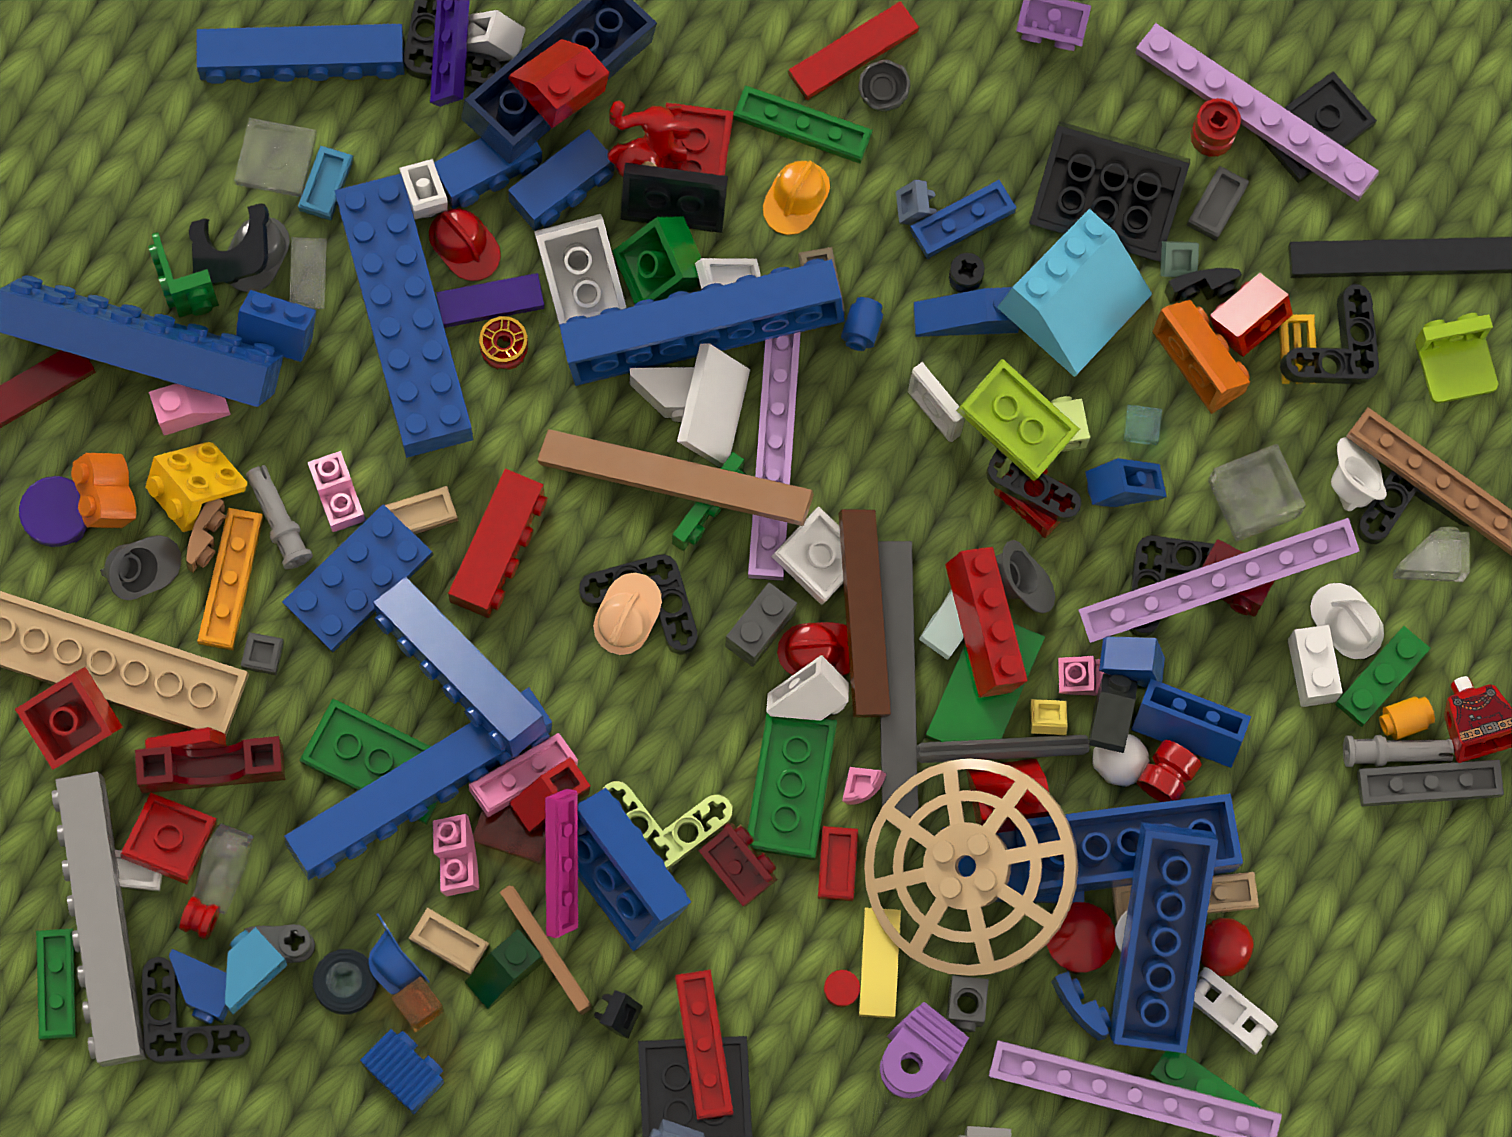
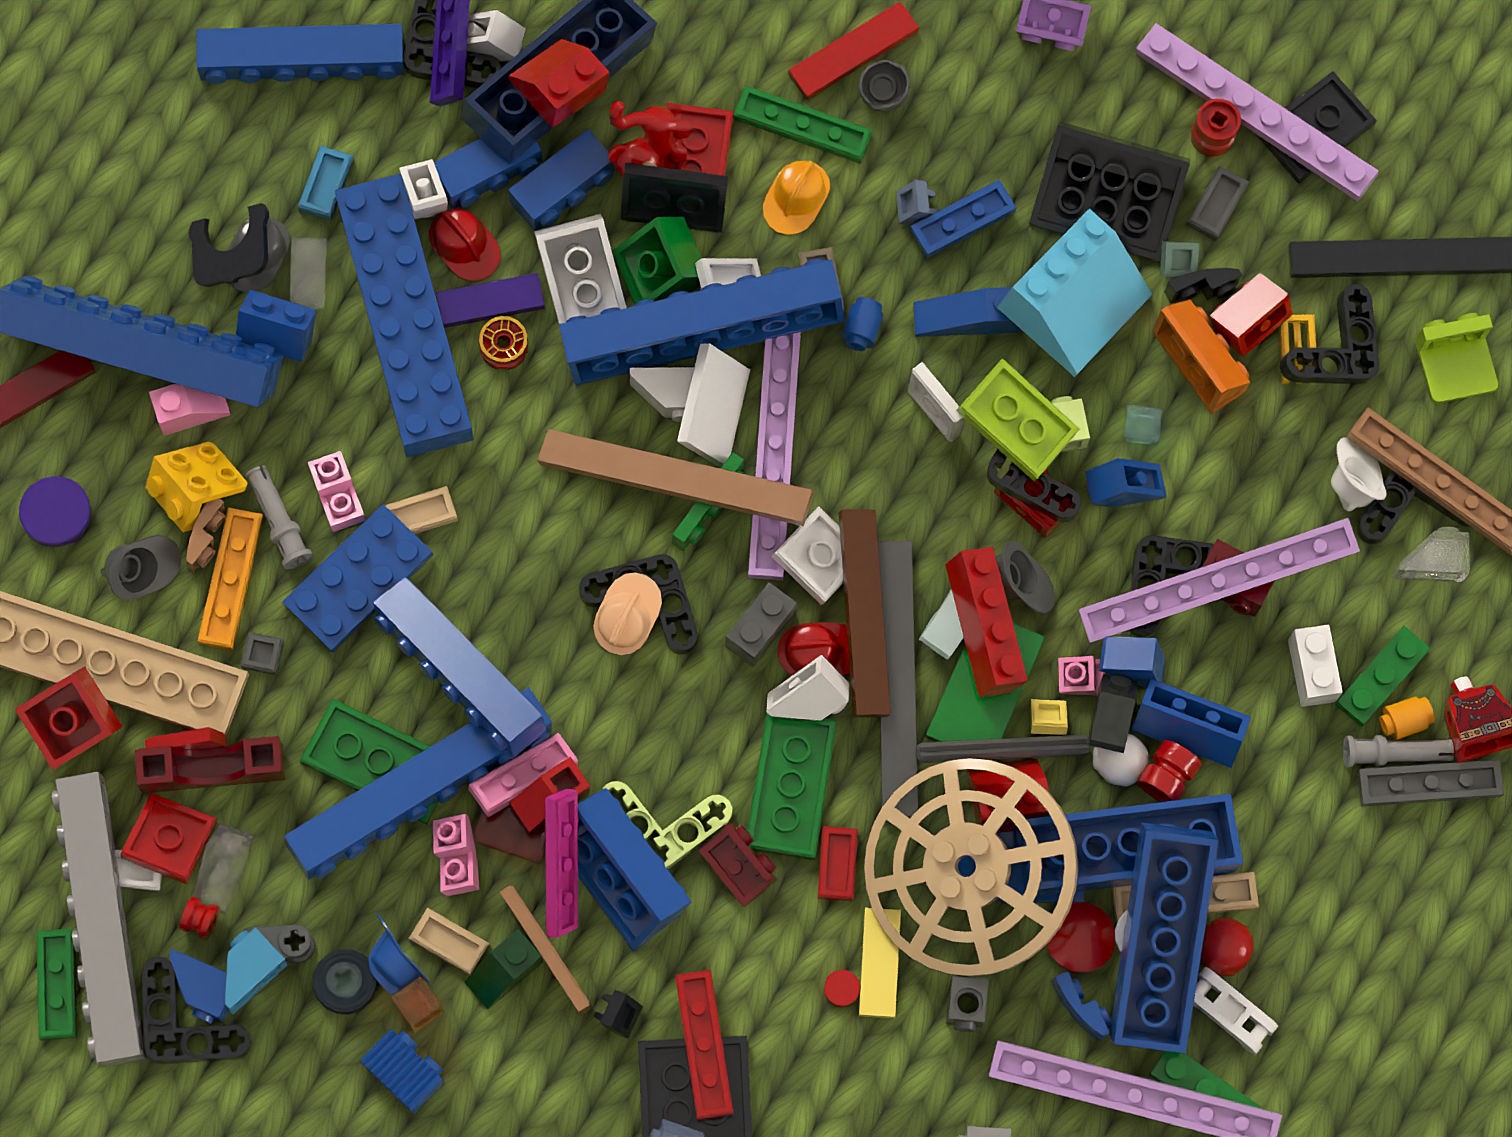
orange brick [71,453,136,528] -> none
green bracket [148,232,219,318] -> none
clear tile [234,118,317,197] -> none
red brick [448,469,548,618] -> none
bright pink tile [842,767,886,805] -> none
medium lavender piece [880,1002,969,1099] -> none
black wheel [948,253,985,293] -> none
clear brick [1208,444,1306,542] -> none
white piece [1310,583,1384,659] -> none

